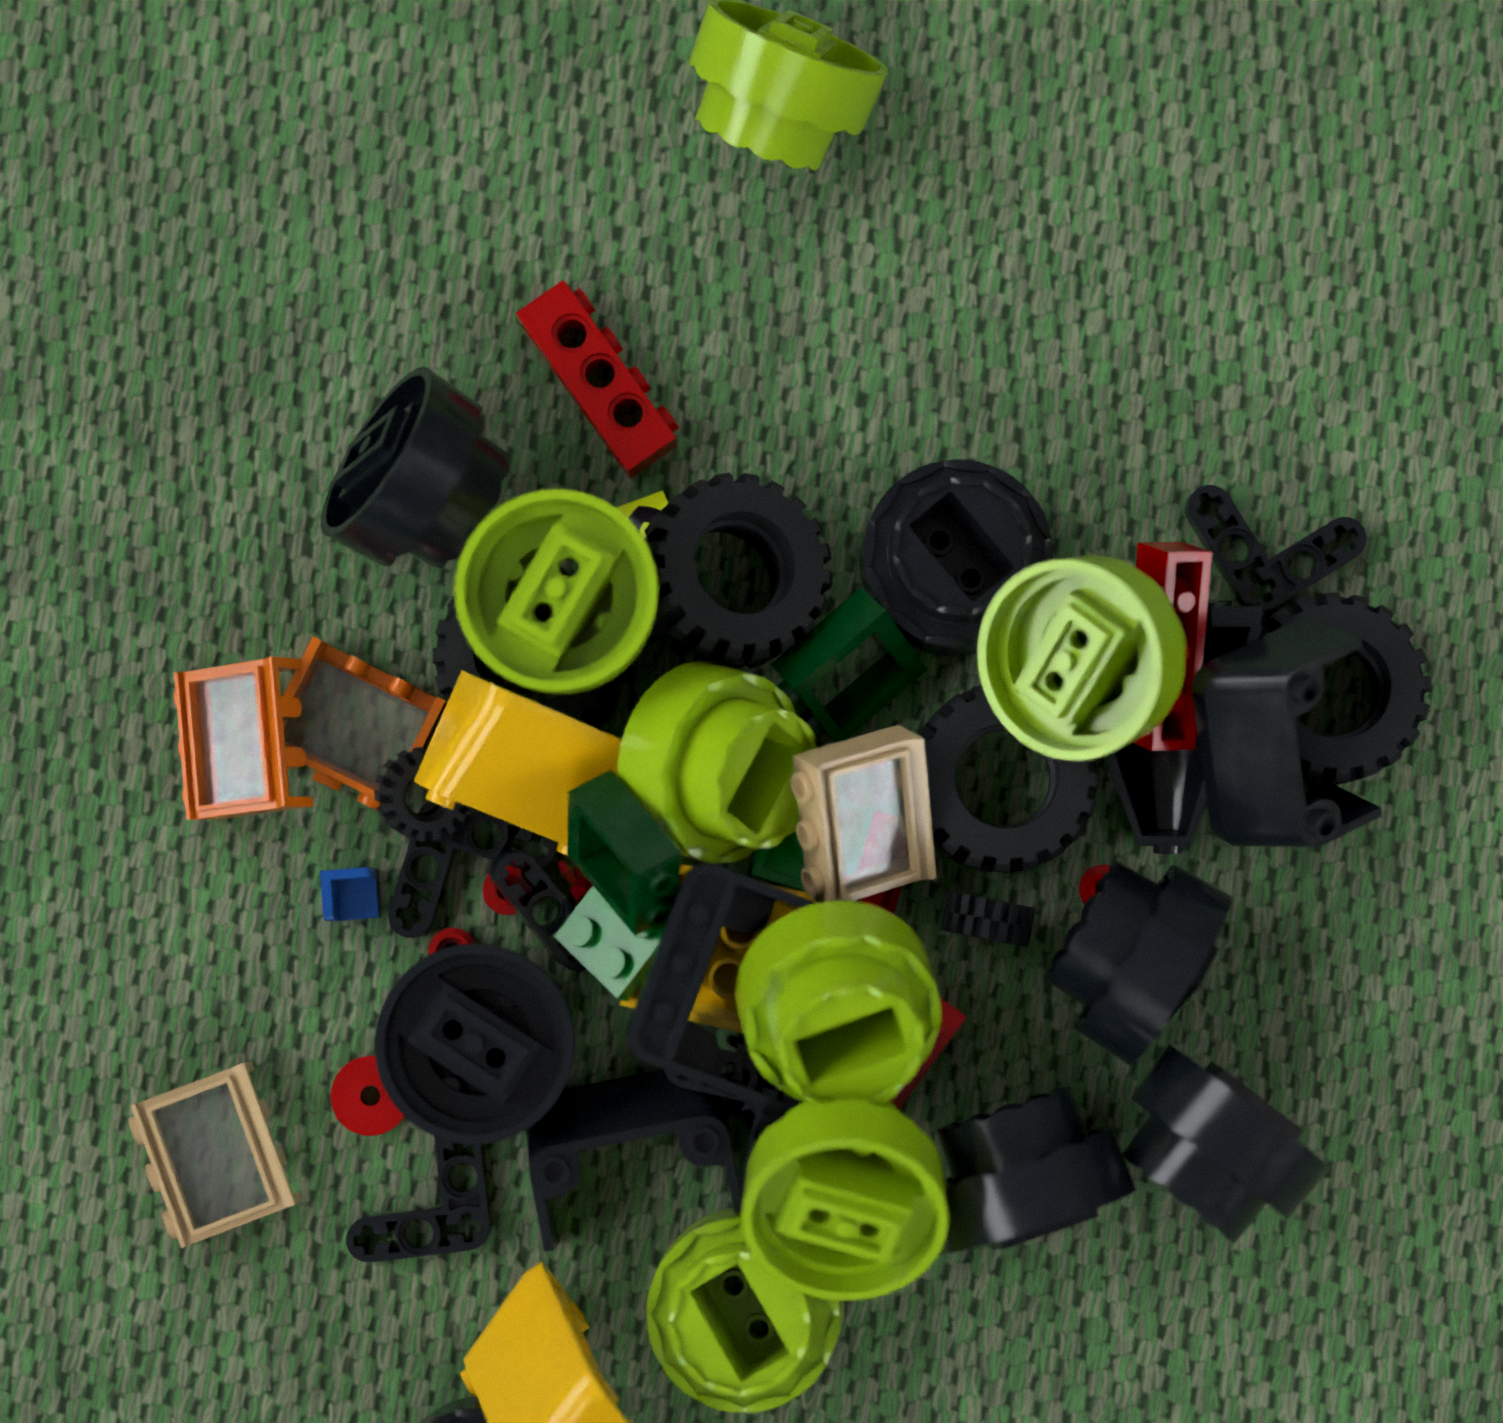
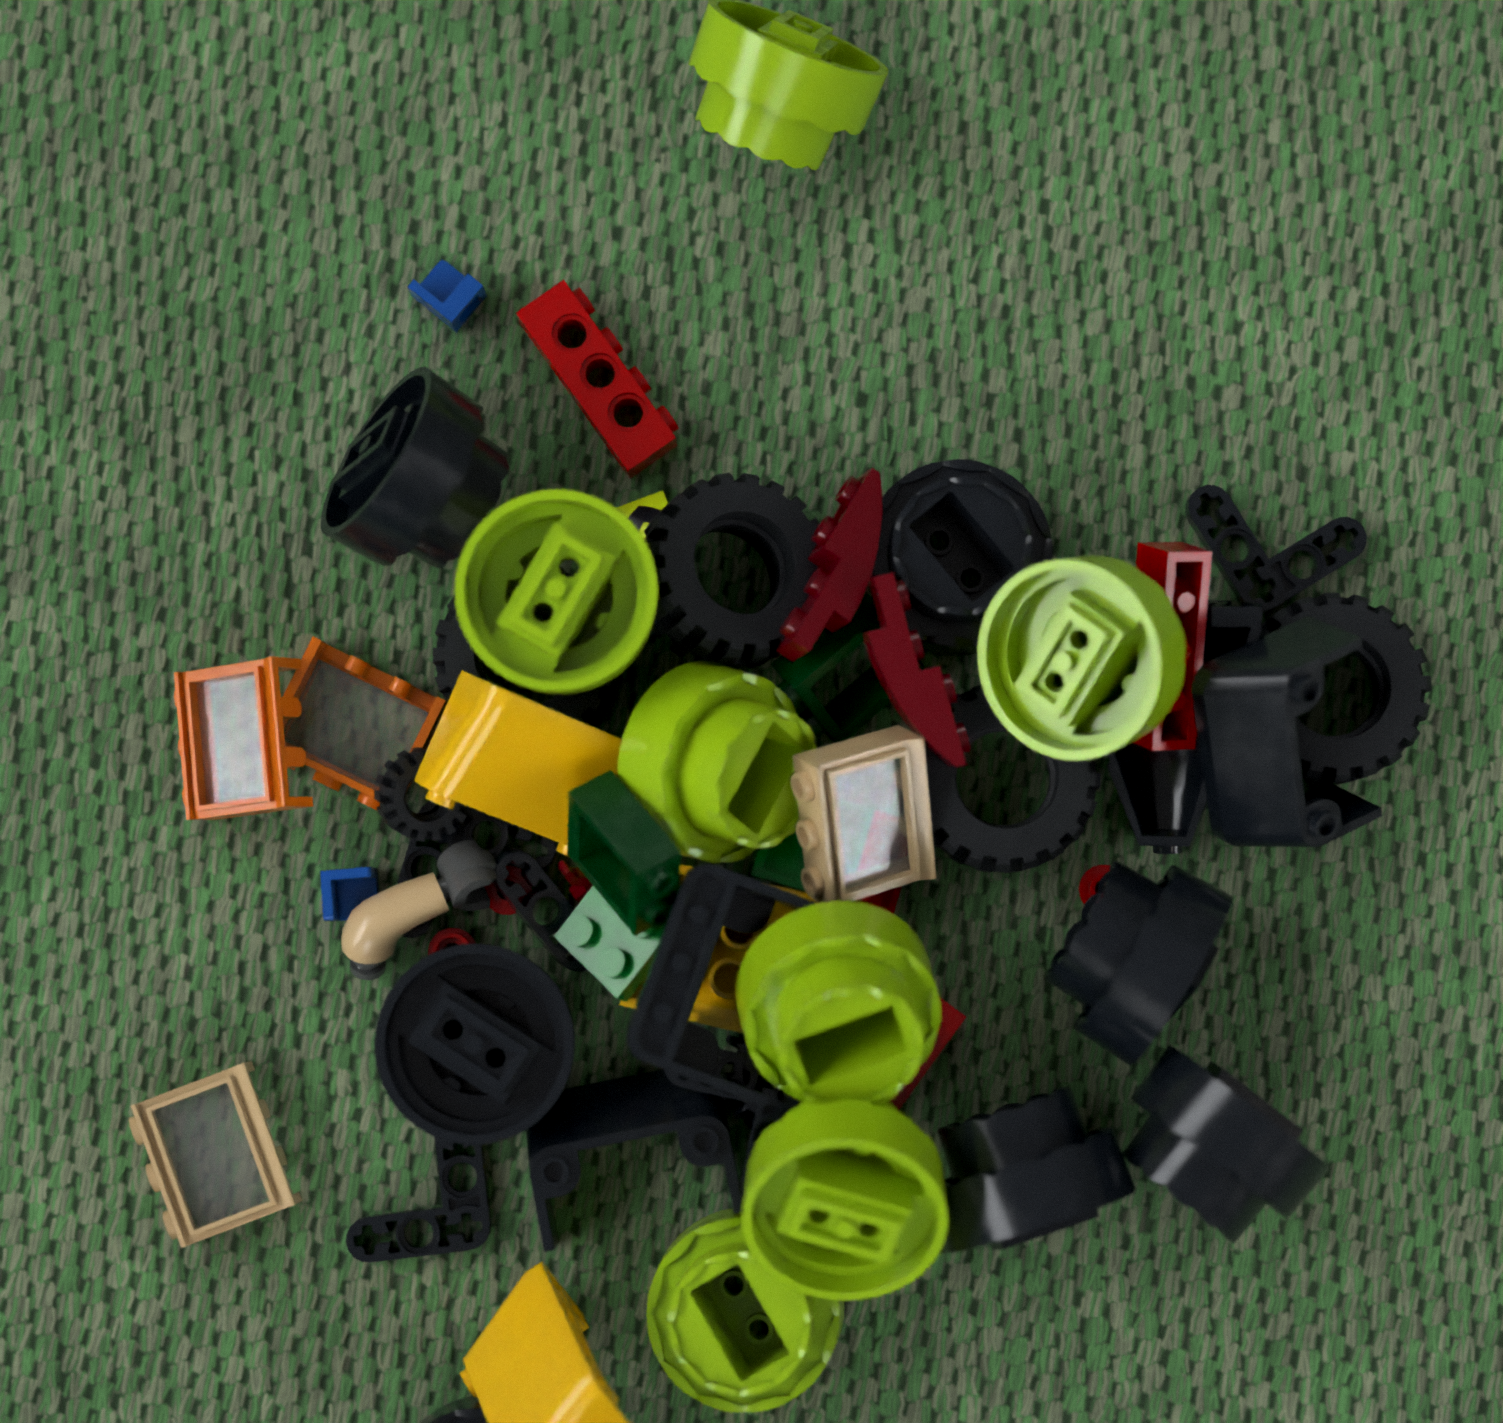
red piece [331,1055,405,1136] -> none
black tyre [941,891,1036,948] -> none
none -> piece [341,840,497,980]
none -> blue panel [407,260,487,332]
none -> dark red slope [776,467,882,662]
none -> dark red slope [861,572,970,767]

